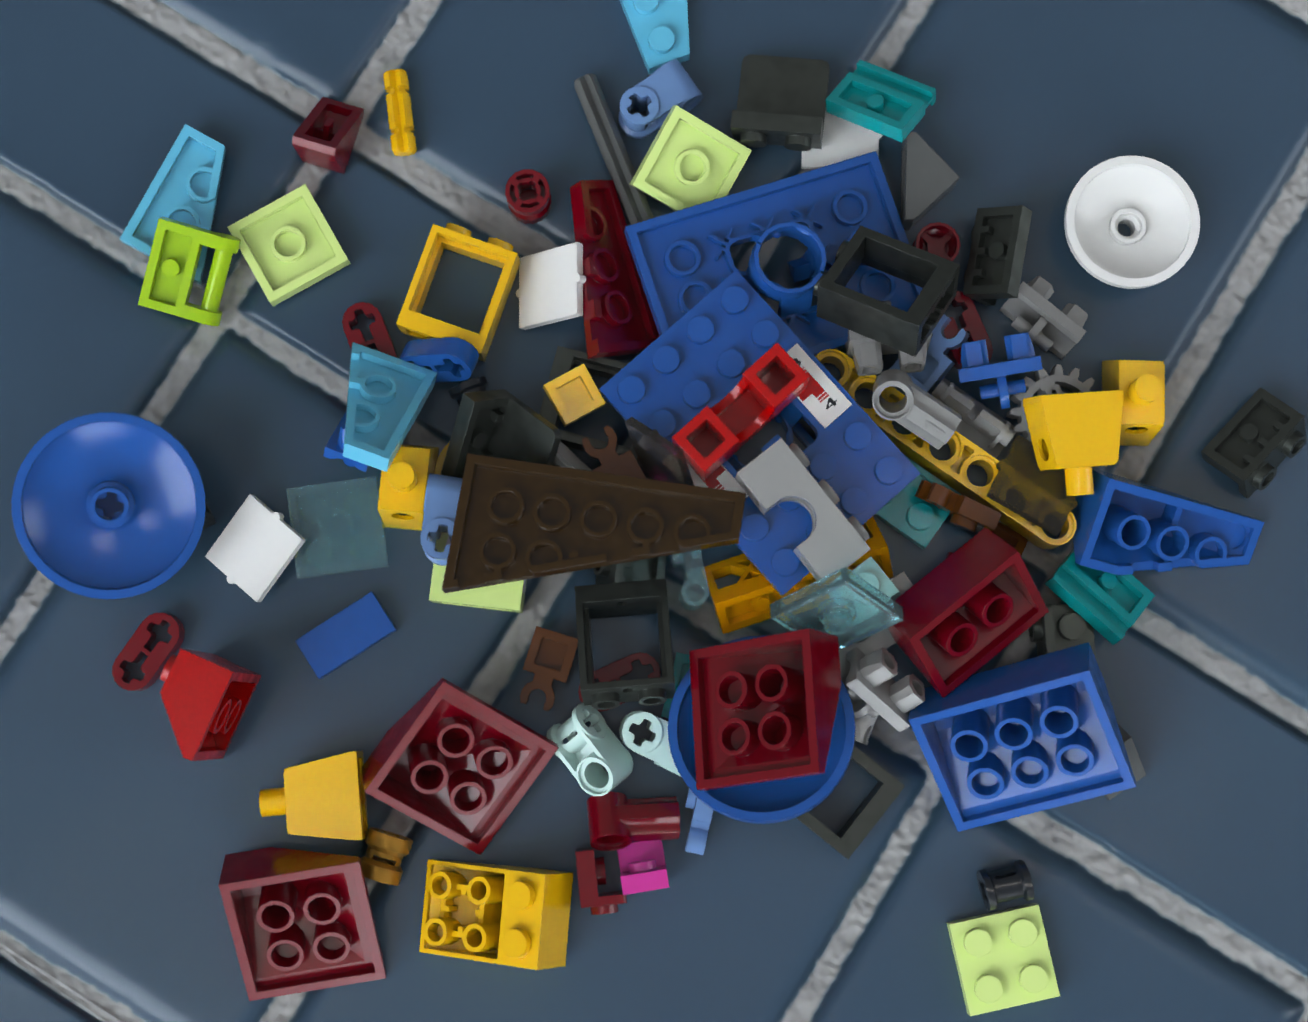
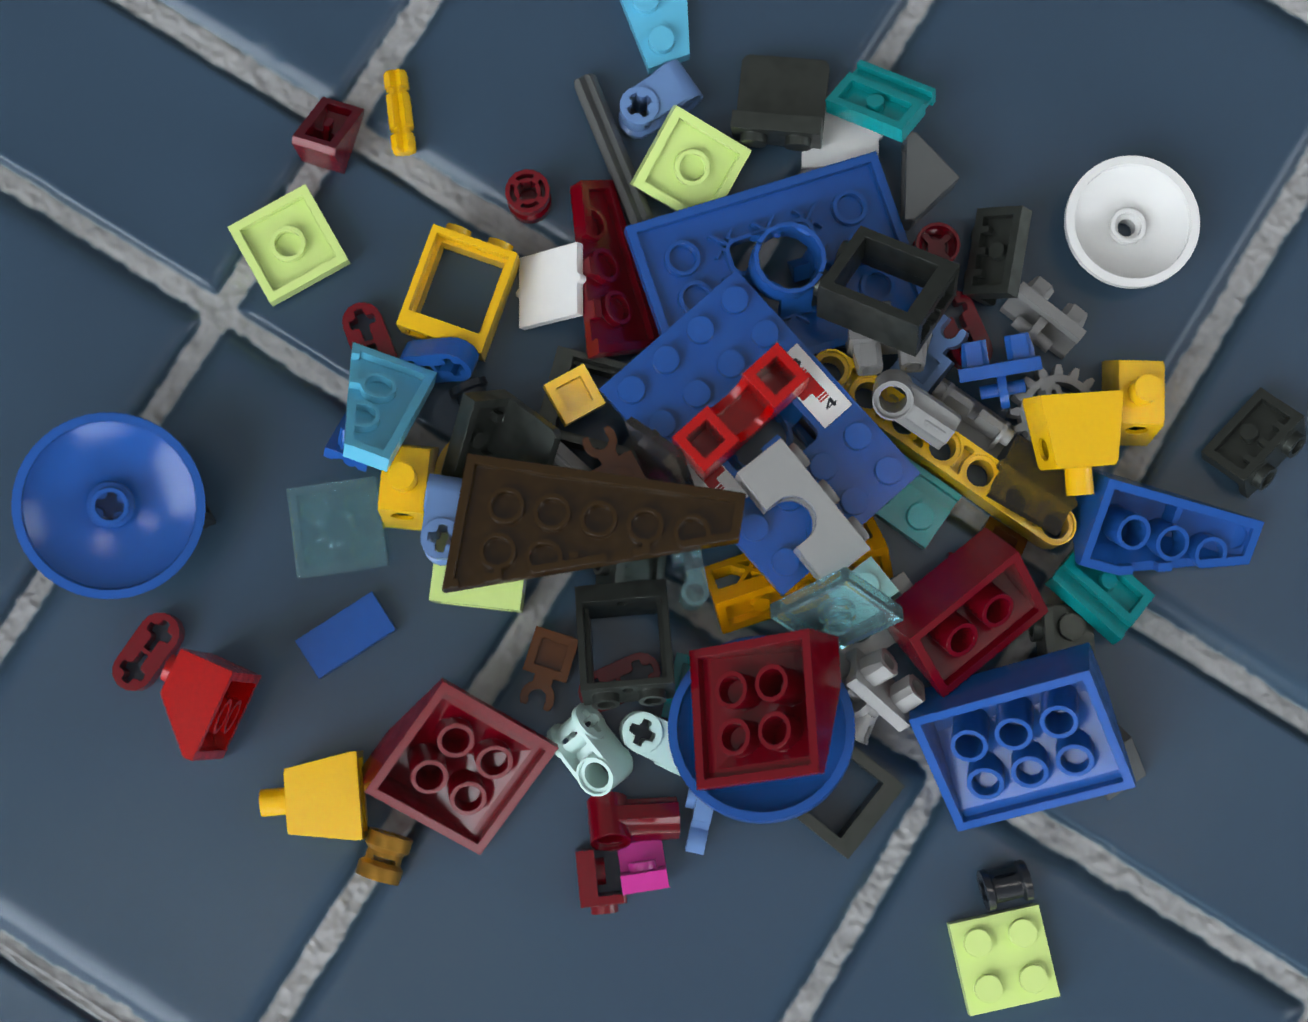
medium azure wing [120,124,226,285] -> none
lime plate [138,216,241,326] -> none
white piece [205,494,306,602] -> none
dark red slope [218,847,387,1001] -> none
yellow slope [419,859,573,970] -> none
reddish brown plate [915,479,1002,532] -> none

